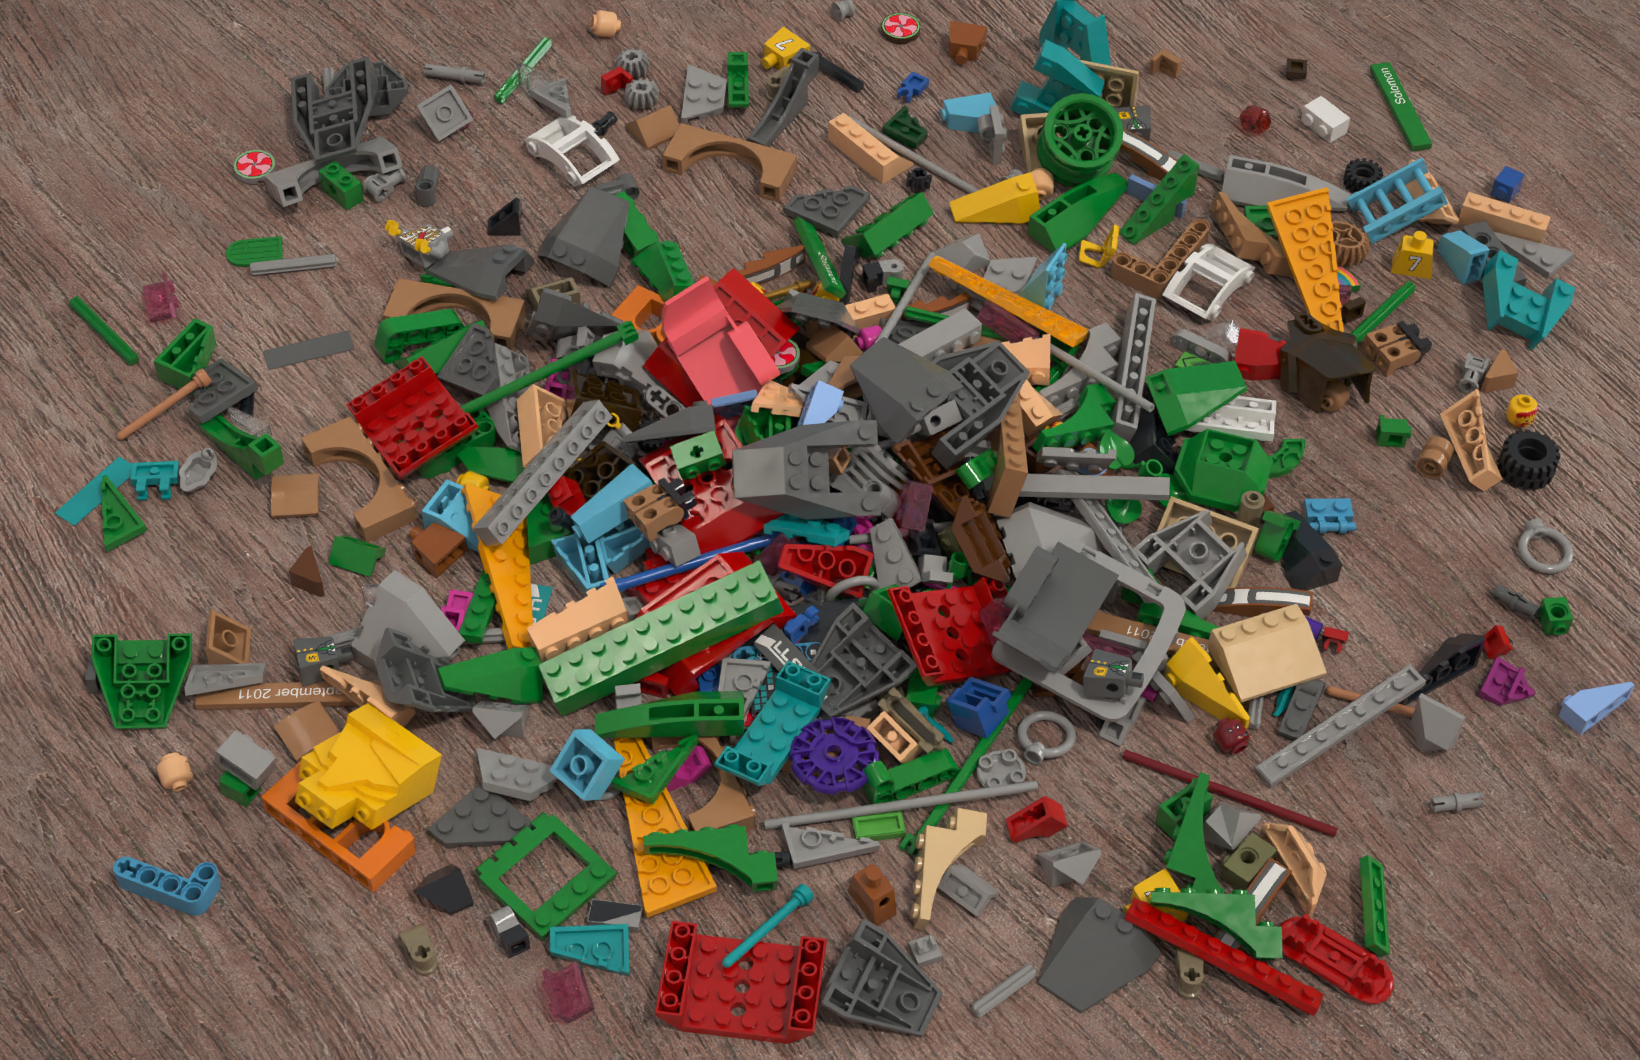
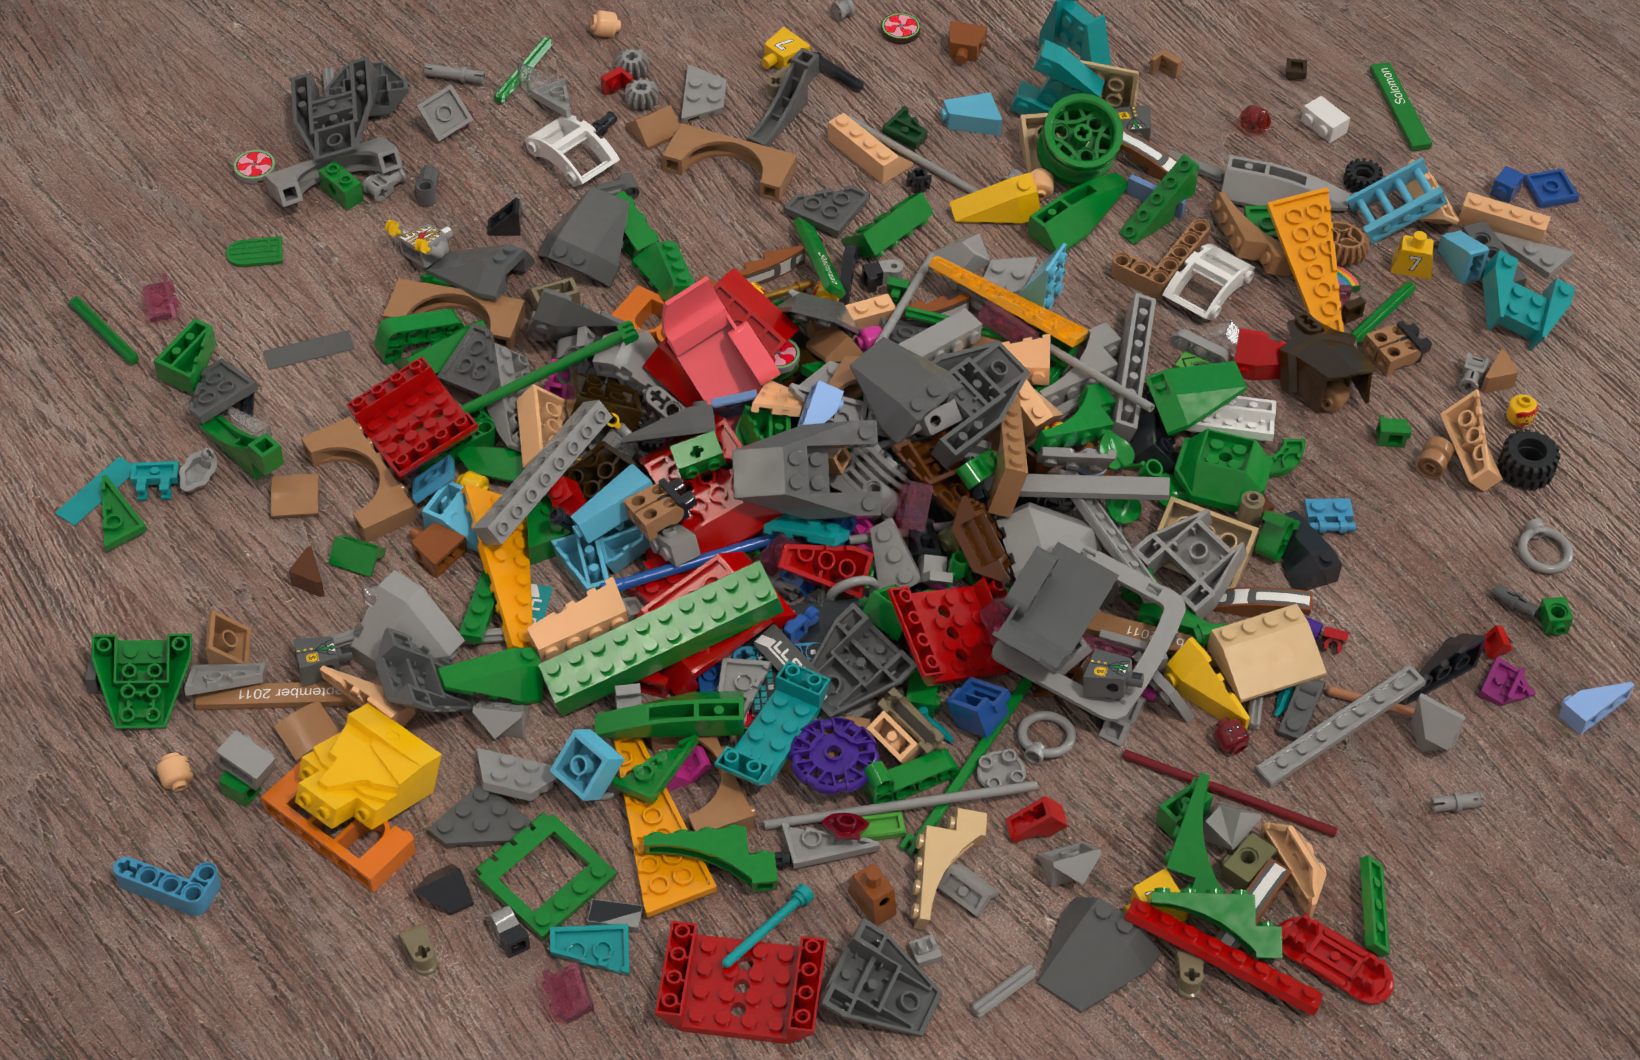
nougat piece [117,368,213,440] -> none
light grey axle [250,254,337,275] -> none
dark pink slope [441,589,474,632] -> none
green slope [728,52,749,107] -> none
blue plate [897,71,929,103] -> none
light grey plate [977,105,1007,164] -> none
yellow piece [1078,224,1119,268] -> none
none -> dark azure tile [412,454,455,503]
none -> dark red animal [822,813,870,840]
none -> green cone [1192,623,1227,647]
none -> blue tile [1523,169,1579,209]

